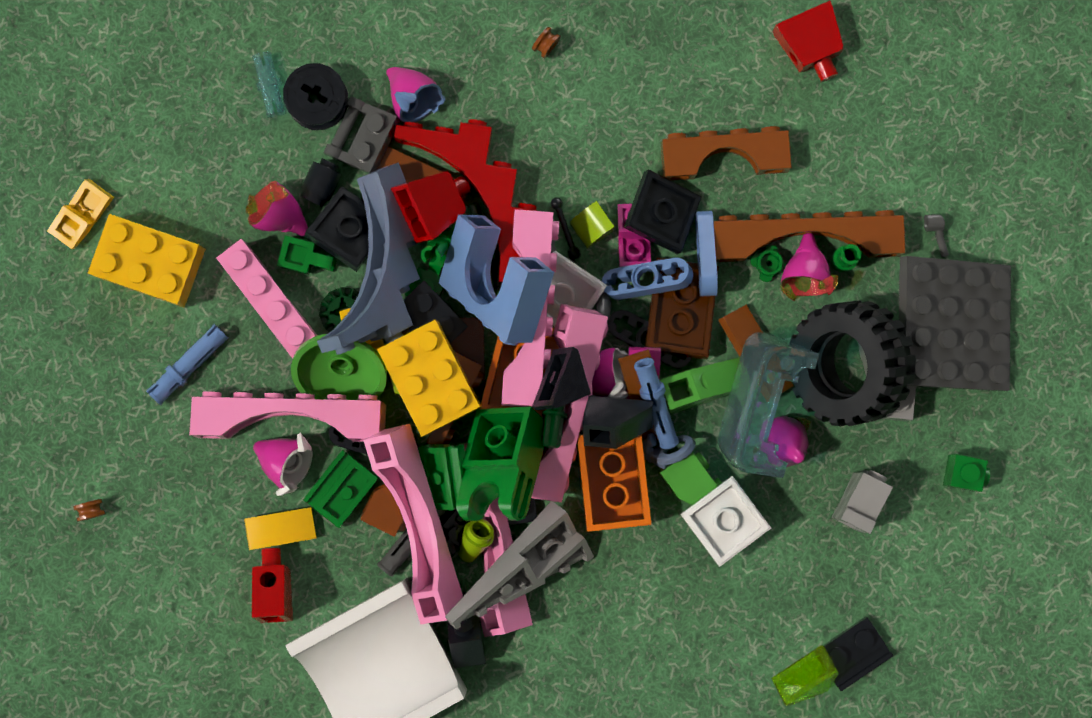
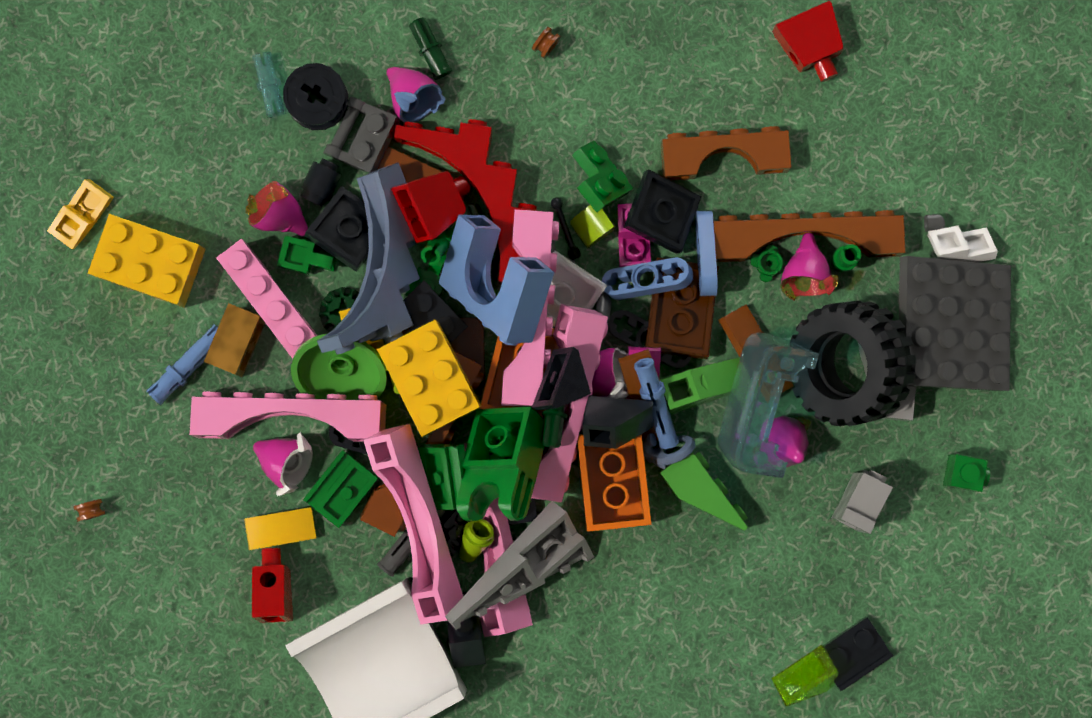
white plate [680,476,771,567] -> none
none -> pearl gold hinge [204,303,265,377]
none -> dark green axle [409,17,452,80]
none -> green plate [572,140,633,213]
none -> white slope [928,225,998,262]

